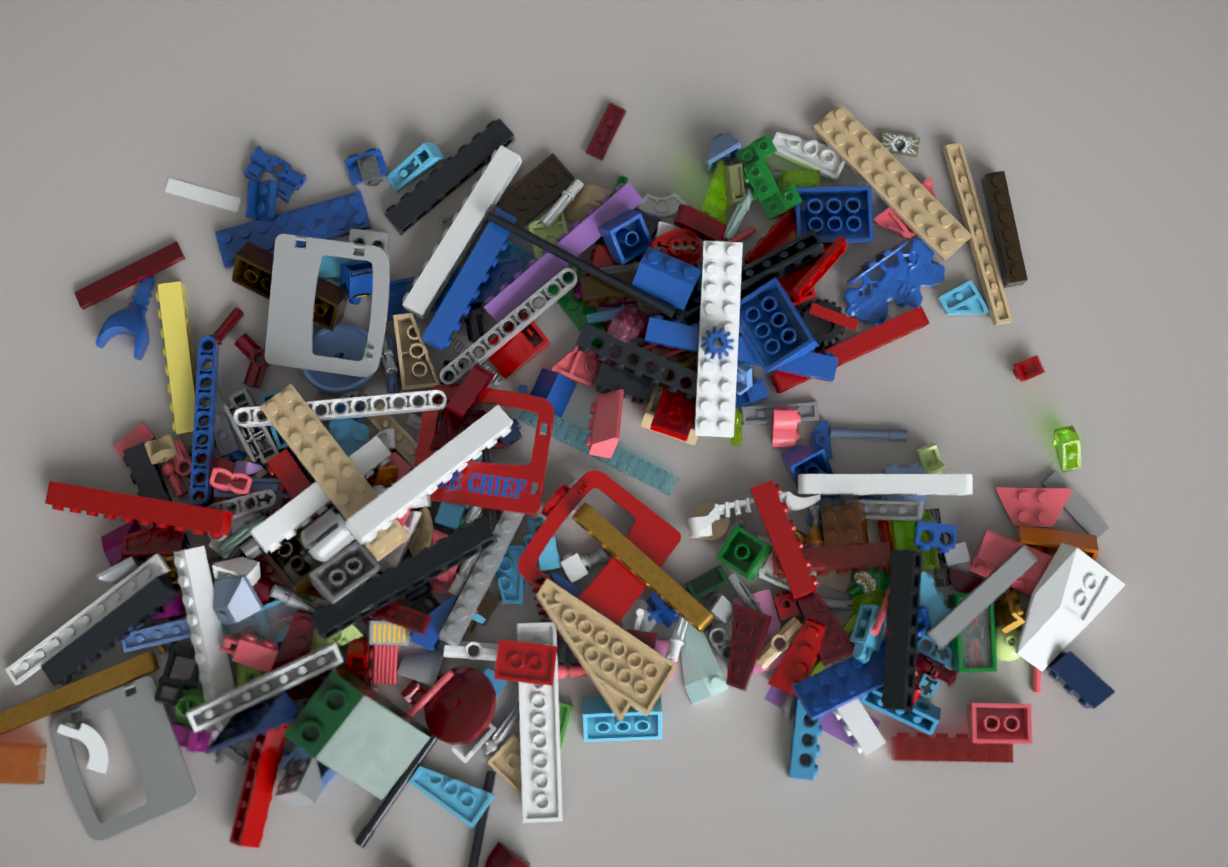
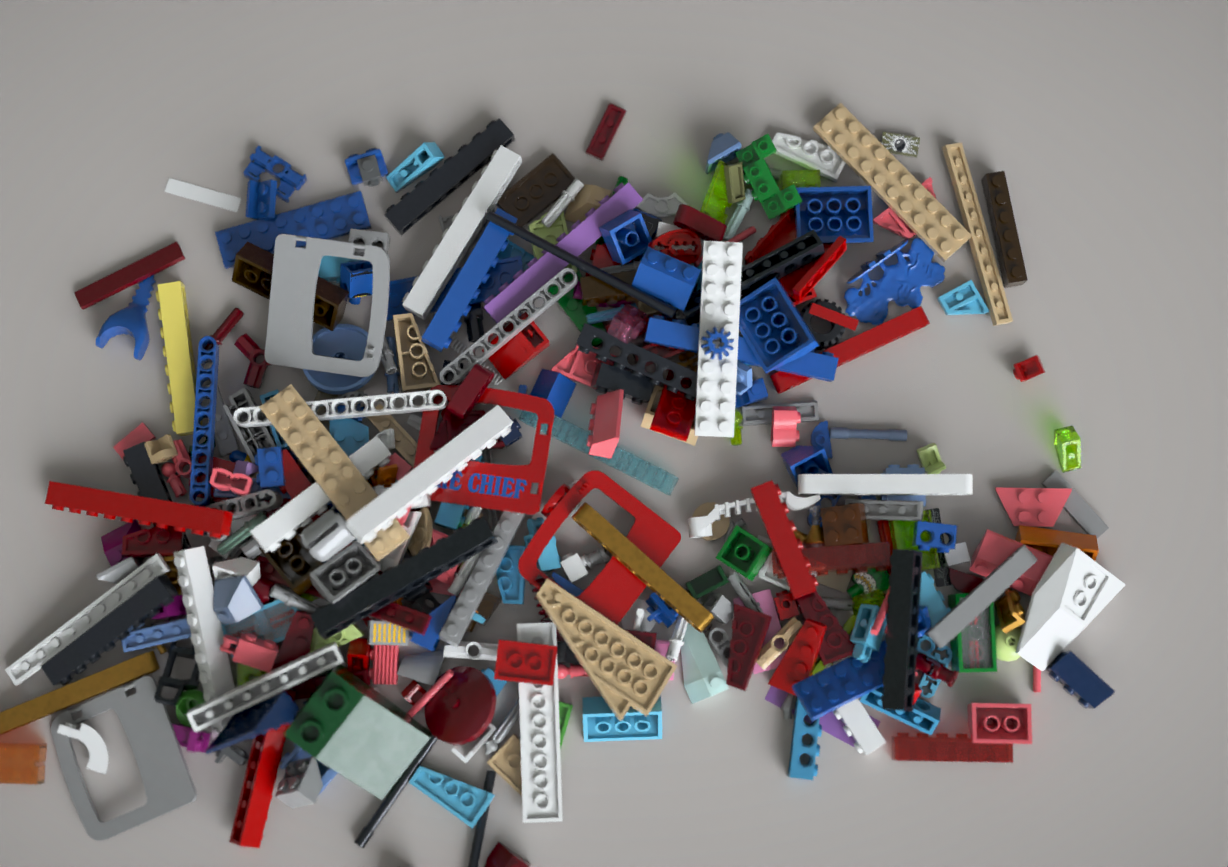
none -> blue bracket [255,446,285,490]

